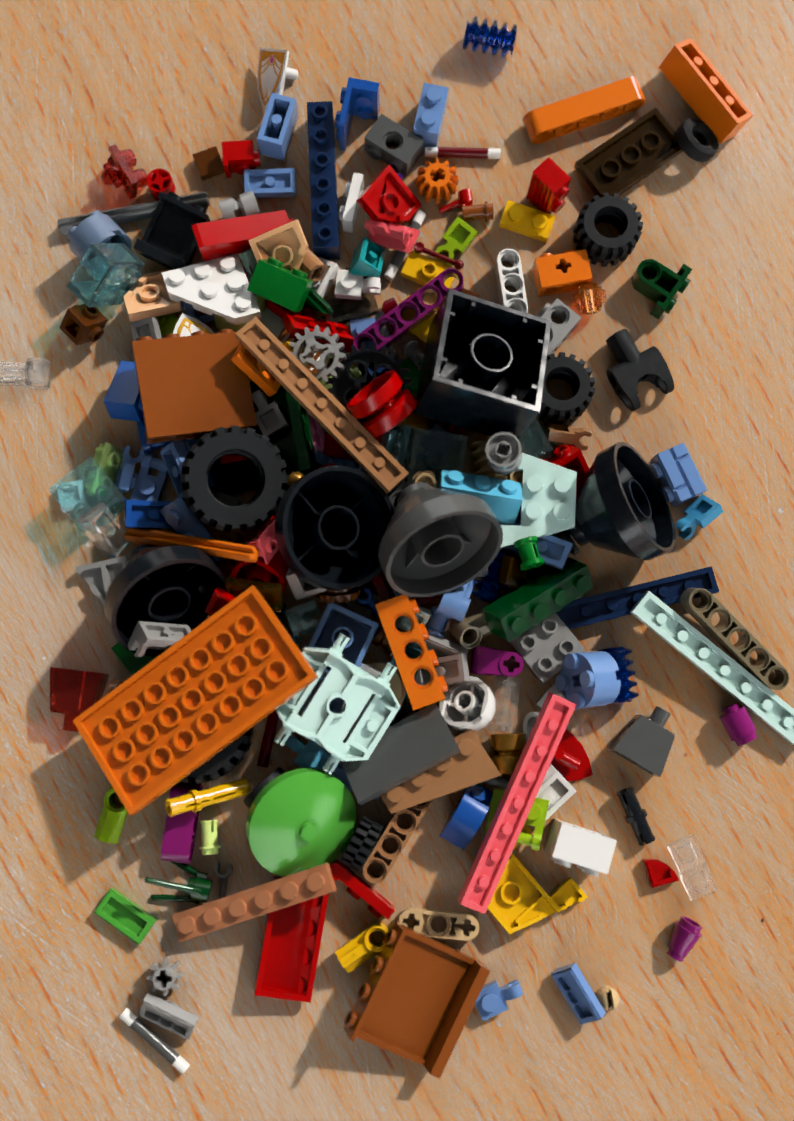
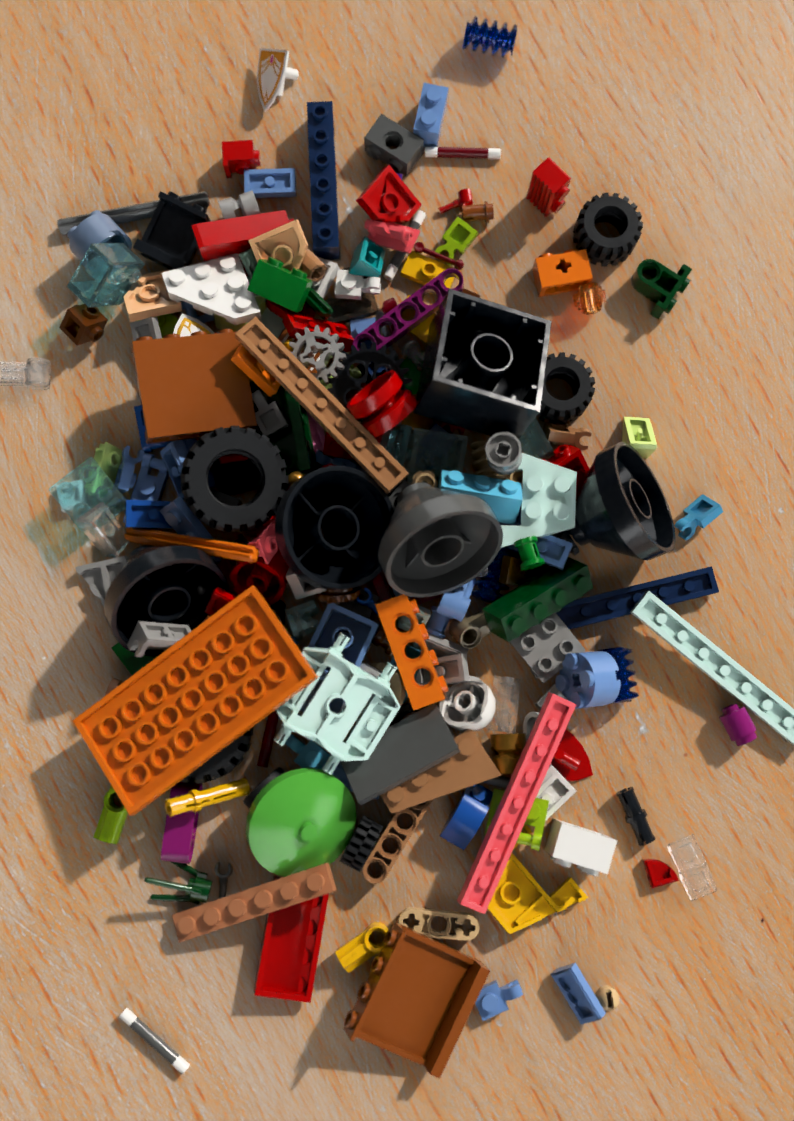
clear red torso [50,667,109,732] -> none
bright green tile [94,887,157,945] -> none
clear red hips [101,145,148,199] -> none
blue brick [103,361,143,422] -> none
light grey plate [138,992,199,1039] -> none
red wheel [146,168,176,200] -> none
light grey gear [147,956,185,996] -> none
reddish brown tile [192,146,225,181] -> none
yellowish green pin [199,820,221,855] -> none
plate [225,577,283,612] -> none
medium blue brick [257,92,299,161] -> none
red plate [330,860,395,919] -> none
blue bracket [335,77,380,151] -> none
white plate [339,172,364,233] -> none
orange gear [415,158,459,205] -> none
magenta piece [470,646,524,677] -> none
white beam [495,248,528,313] -> none
yellow plate [499,200,556,243] -> none
orange beam [523,76,646,144] -> none
light grey brick [538,298,581,357] -> none
dark brown plate [574,107,683,198] -> none
black connector [606,329,674,411] -> none
dark grey torso [609,706,675,777] -> none
medium blue brick [650,443,707,507] -> none
orange brick [659,38,753,144] -> none
magenta cone [667,916,702,962] -> none
black tyre [676,118,719,162] -> none
dark tan beam [680,587,789,690] -> none
none -> yellowish green slope [622,417,657,459]

